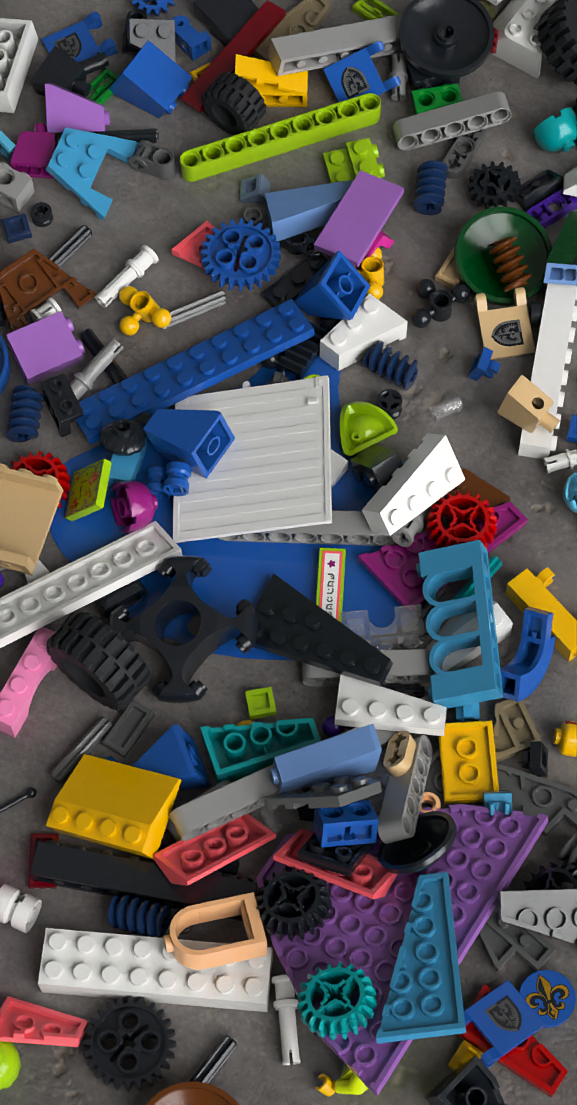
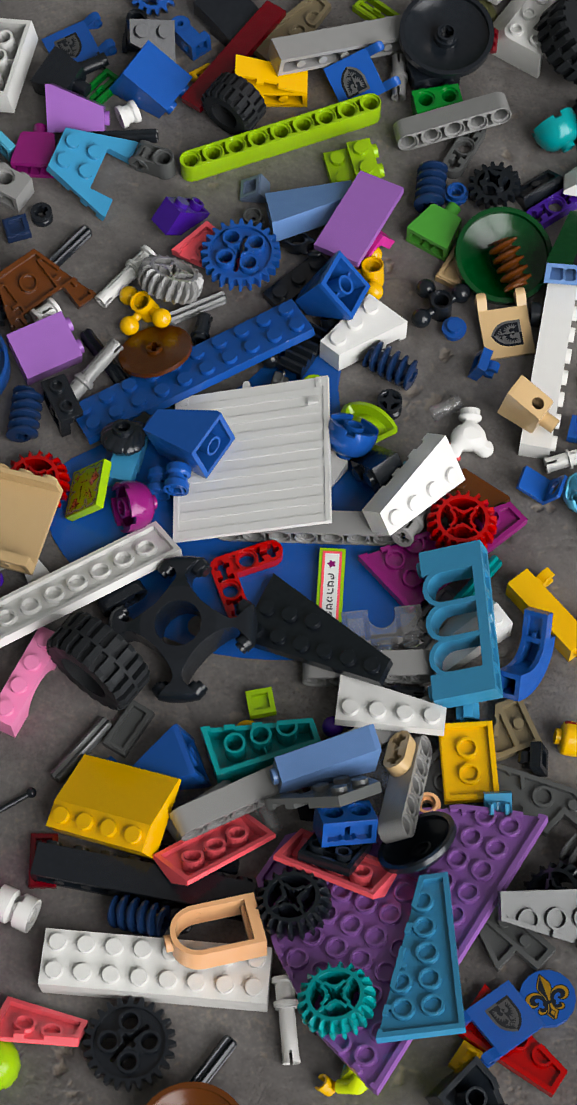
none -> white wheel [114,100,142,129]
none -> reddish brown piece [118,325,193,378]
none -> light grey gear [137,254,204,305]
none -> dark purple slope [151,196,210,235]
none -> black pin [190,312,213,345]
none -> red beam [210,540,283,618]
none -> blue cylinder [328,412,379,460]
none -> bright green torso [406,202,462,262]
none -> blue plate [442,317,467,341]
none -> blue plate [444,182,468,206]
none -> white animal [450,407,494,461]
none -> blue bracket [516,466,568,505]

